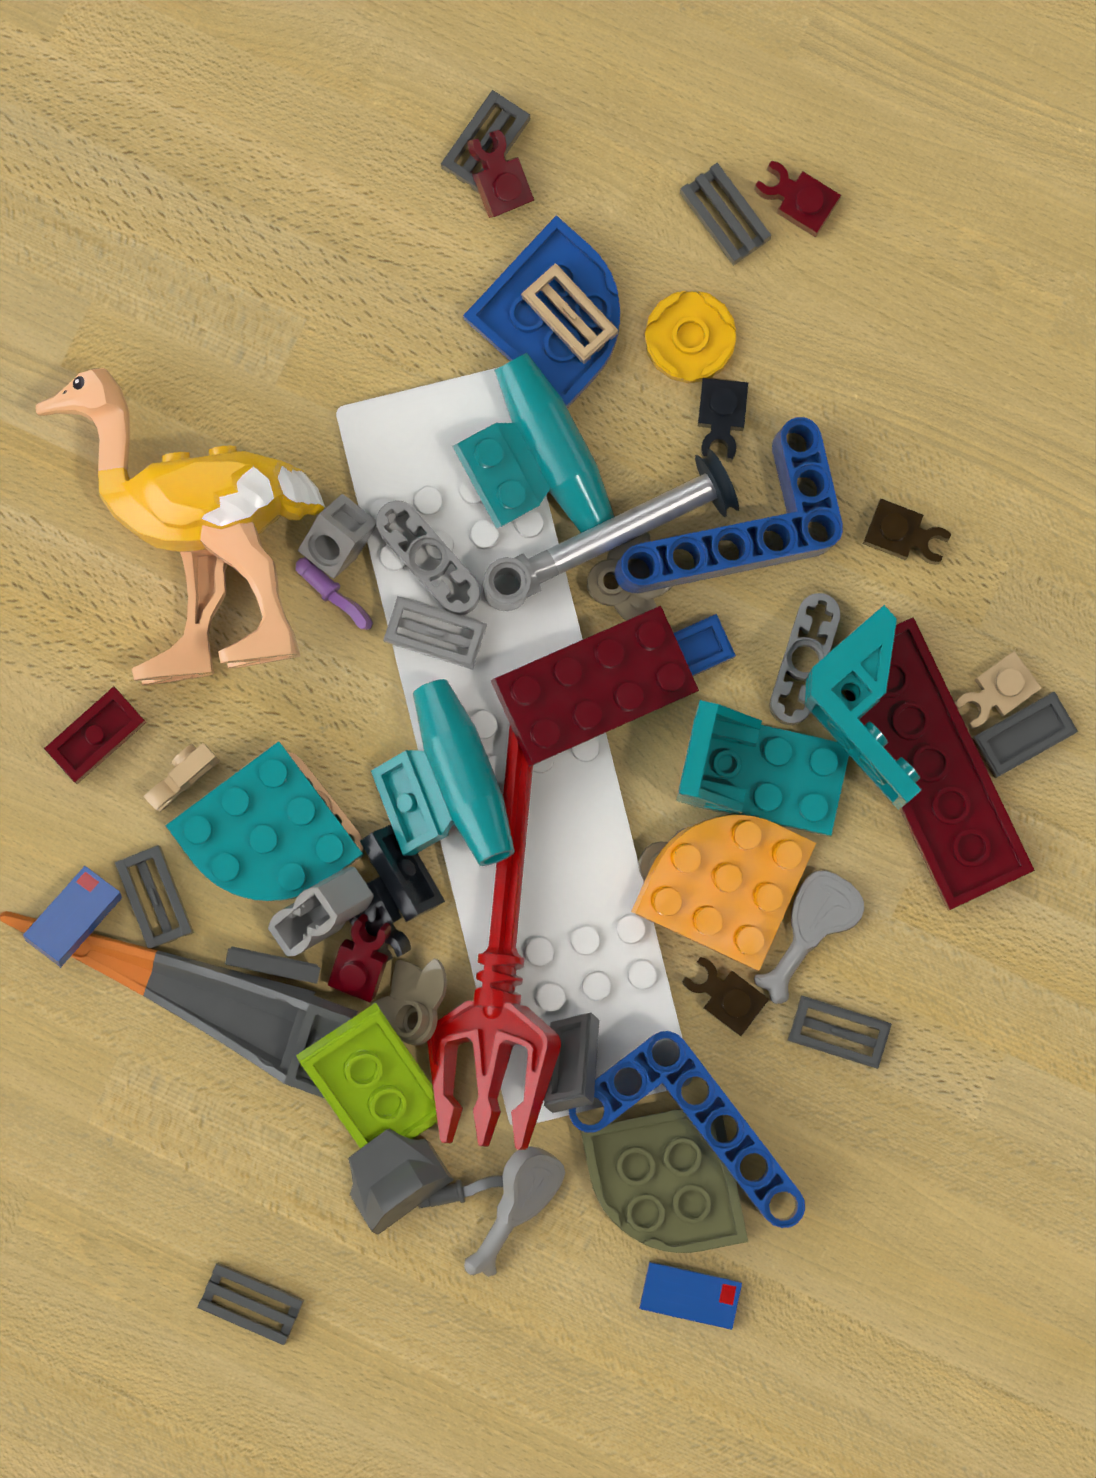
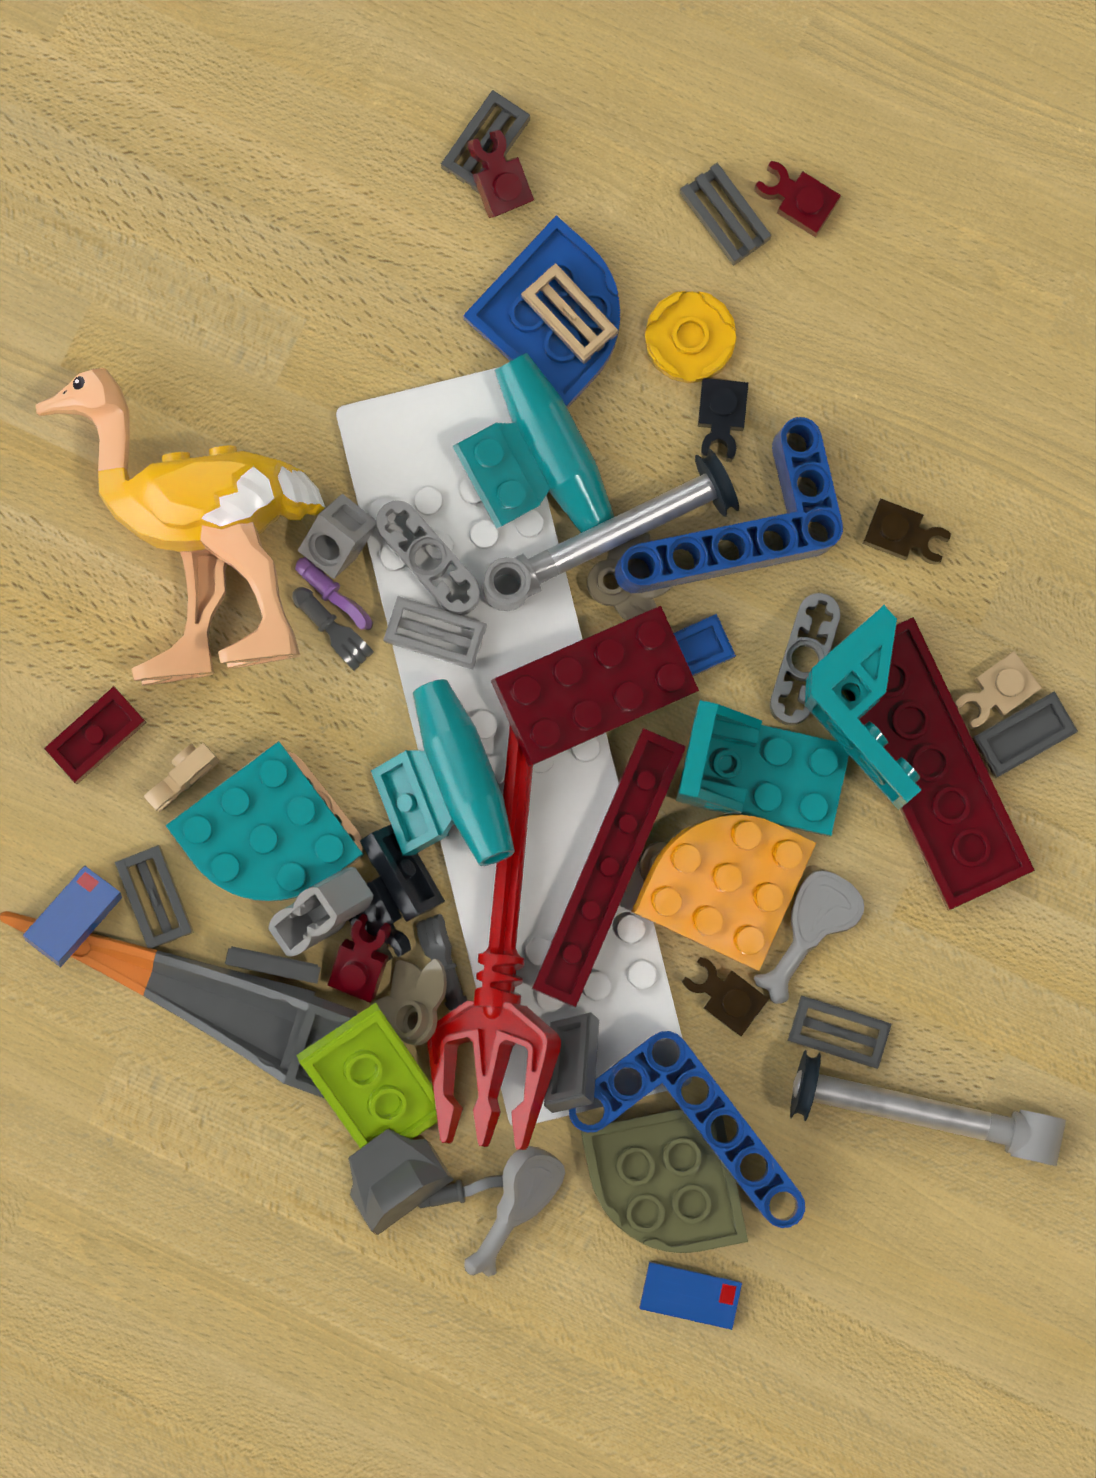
dark grey tile [197,1263,304,1345] -> none
none -> dark grey piece [292,587,374,671]
none -> dark grey piece [416,914,467,1011]
none -> dark red plate [532,728,686,1008]
none -> piece [790,1050,1066,1166]

